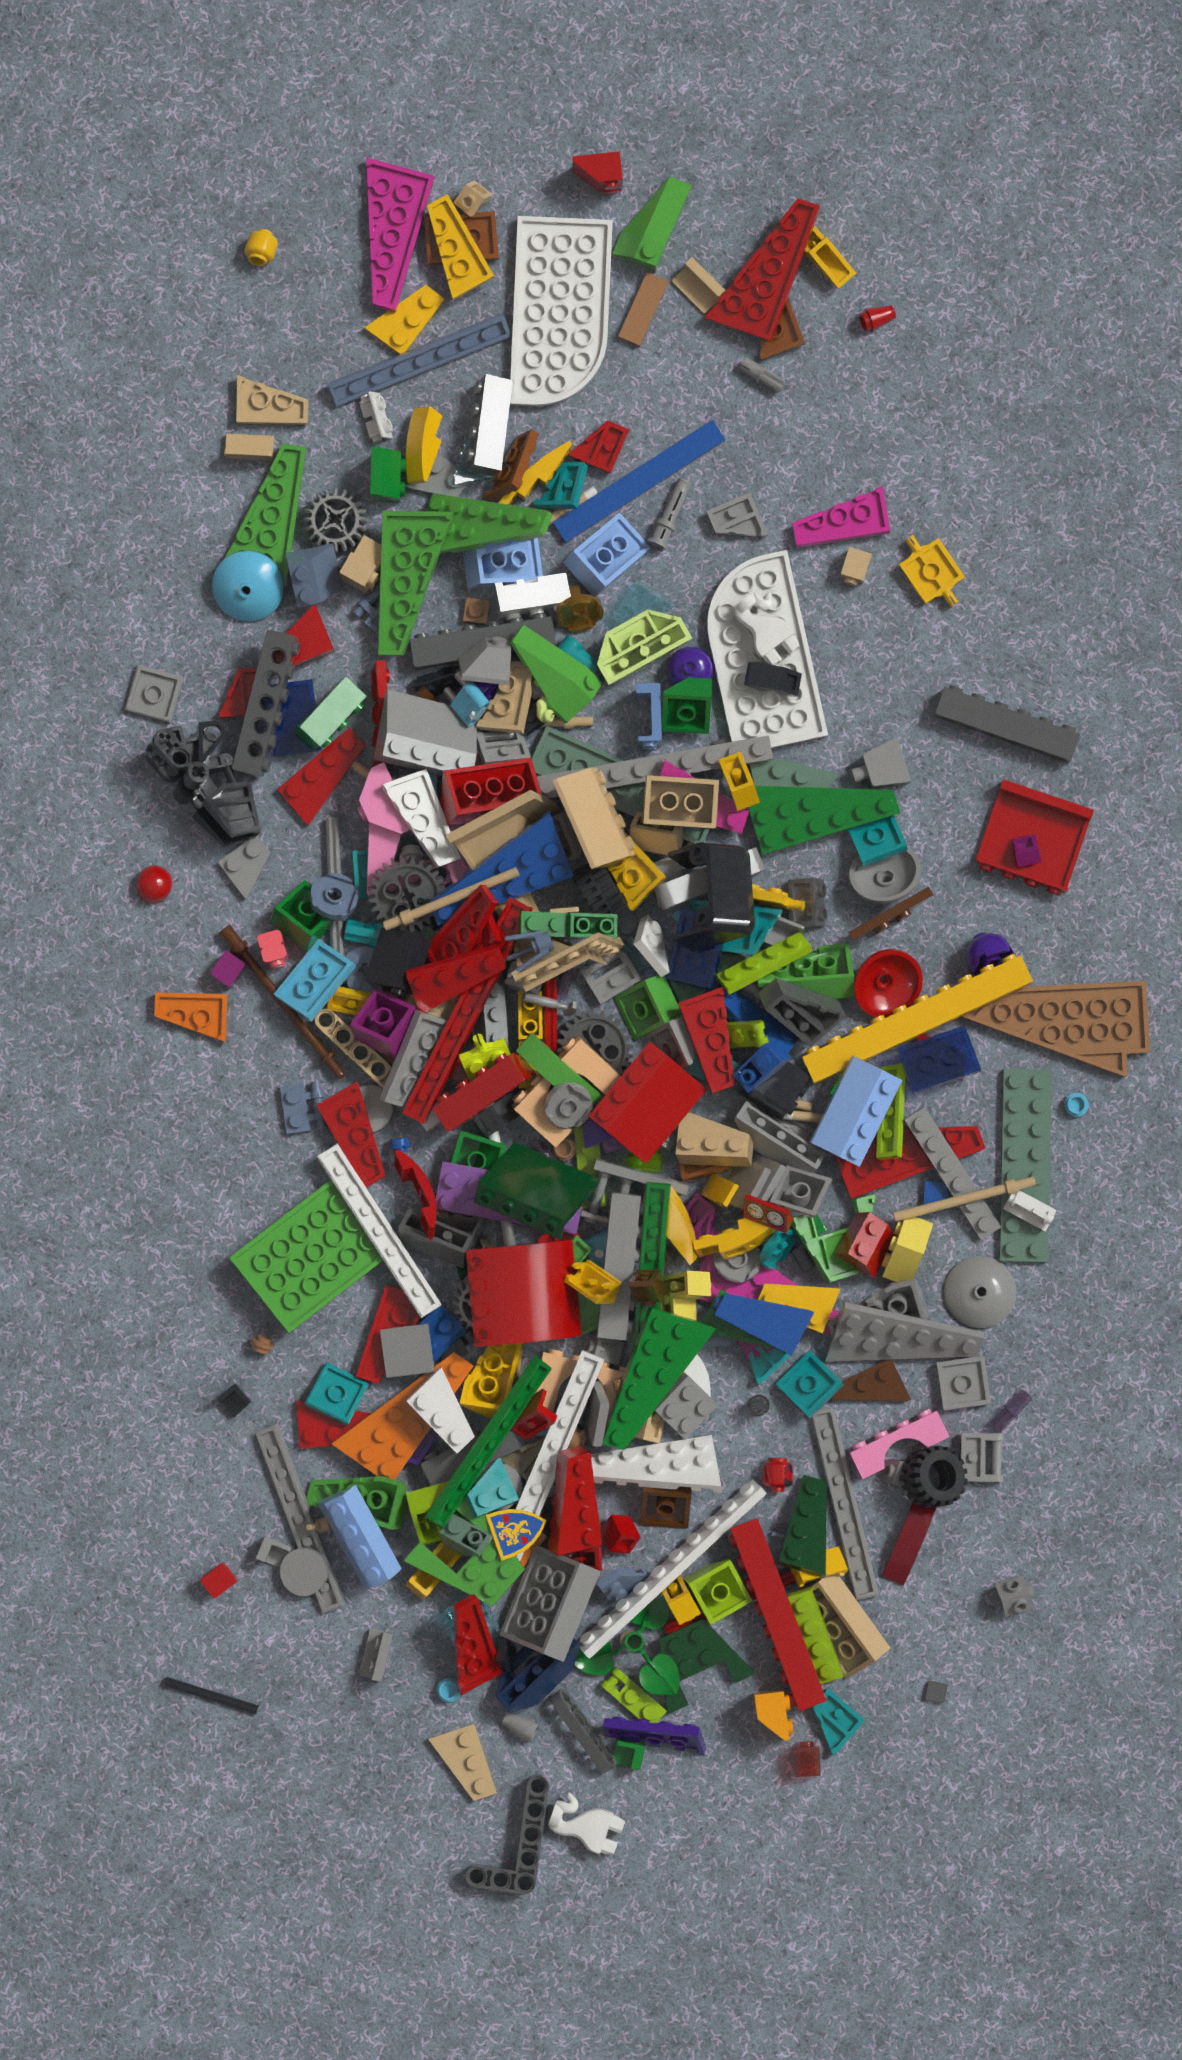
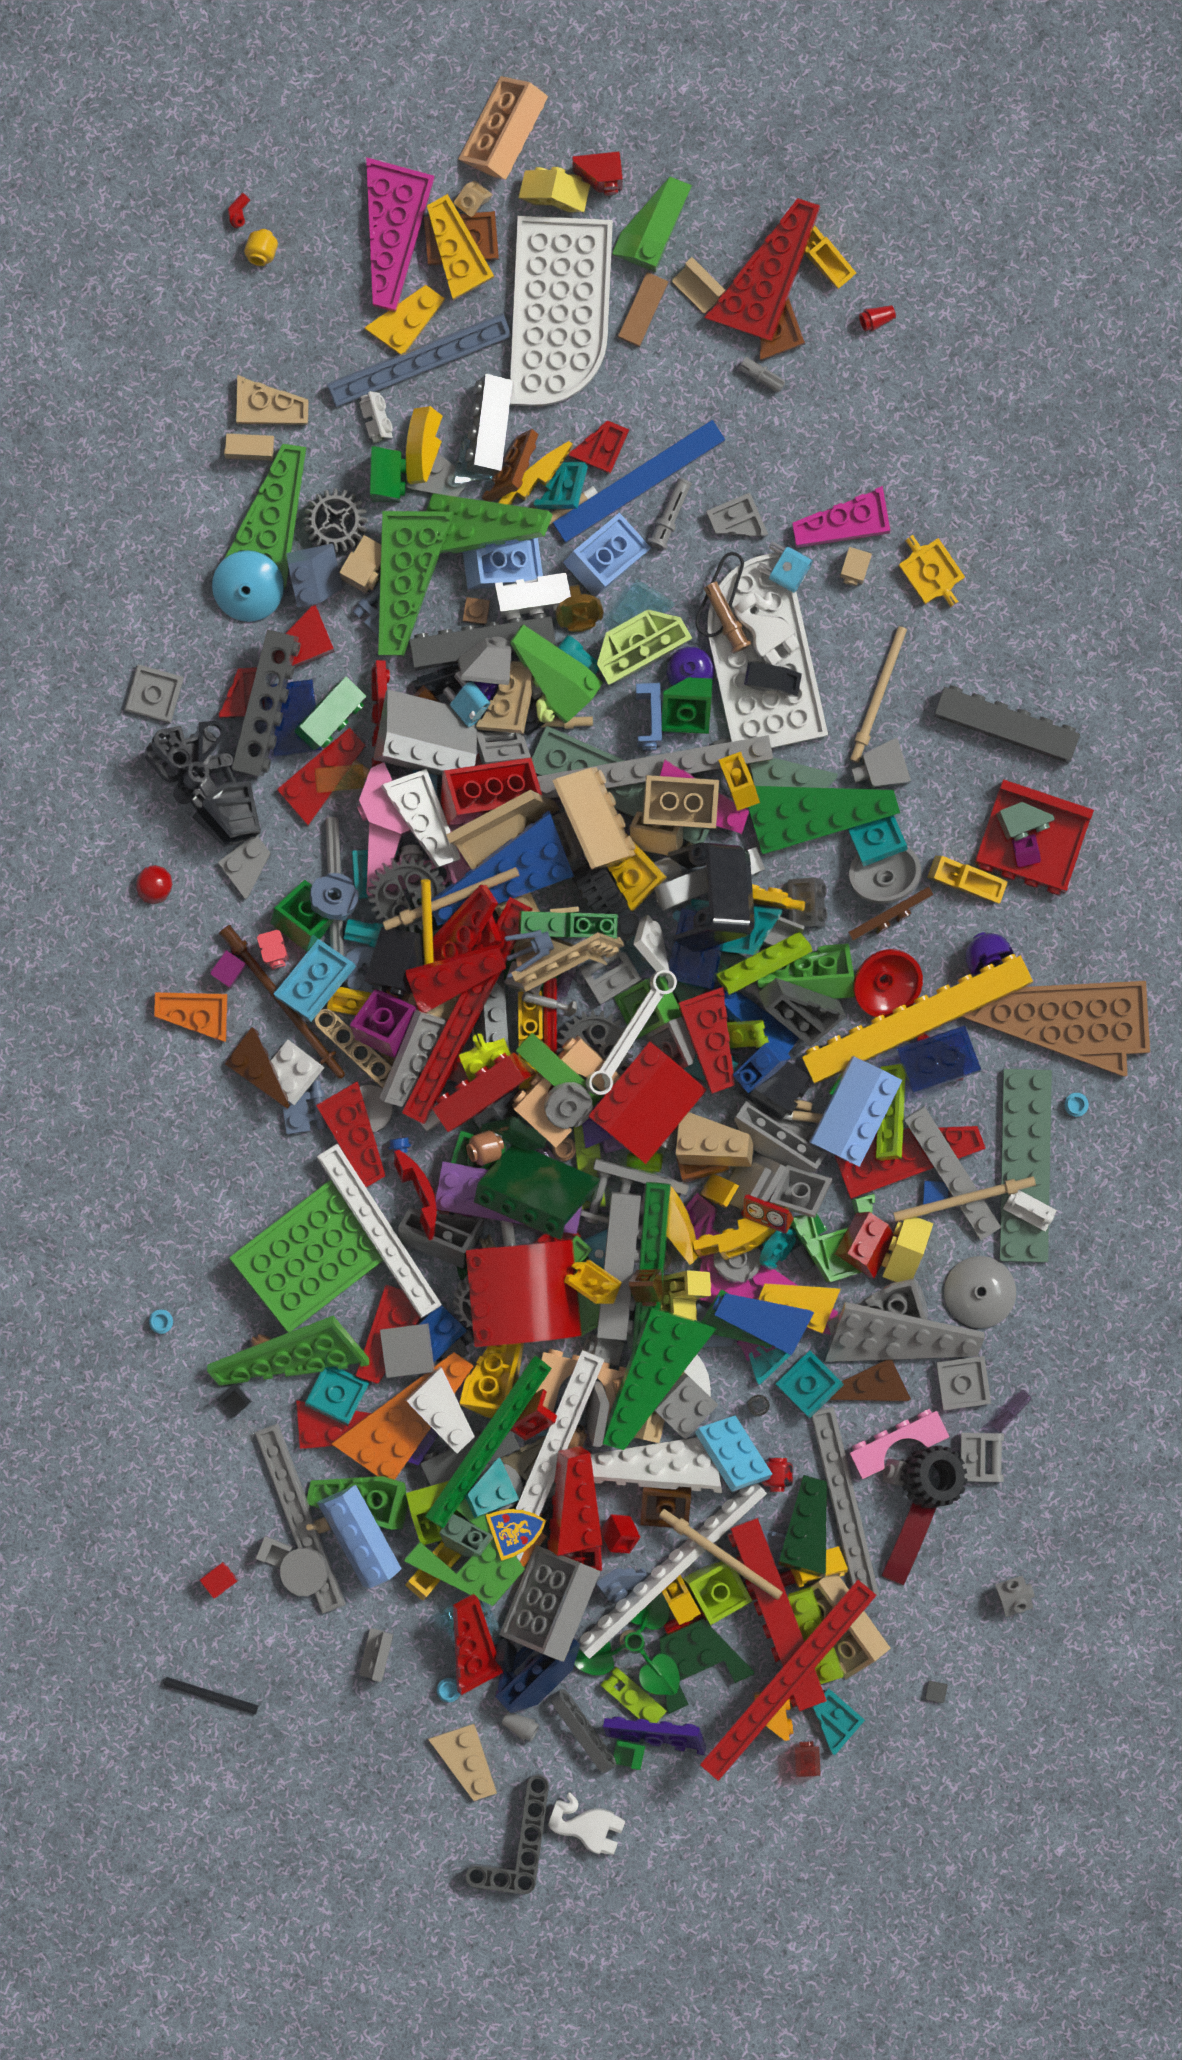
none -> medium azure plate [149,1310,173,1334]
none -> bright green wing [207,1315,369,1386]
none -> reddish brown wing [225,1027,290,1109]
none -> red arm [228,193,251,228]
none -> white plate [271,1040,324,1105]
none -> clear yellow tile [314,764,365,793]
none -> yellow bar [421,879,434,965]
none -> light nougat slope [458,76,548,180]
none -> nougat head [466,1131,504,1166]
none -> clear green wing [480,1117,547,1151]
none -> light yellow brick [519,167,590,212]
none -> white piece [586,970,677,1095]
none -> tan bar [659,1509,783,1600]
none -> black piece [695,552,744,637]
none -> medium azure plate [695,1415,772,1492]
none -> red plate [700,1580,877,1782]
none -> medium nougat pin [703,581,752,654]
none -> medium azure piece [757,542,813,593]
none -> tan bar [850,626,907,763]
none -> yellow slope [927,855,1008,904]
none -> sand green slope [996,802,1055,841]

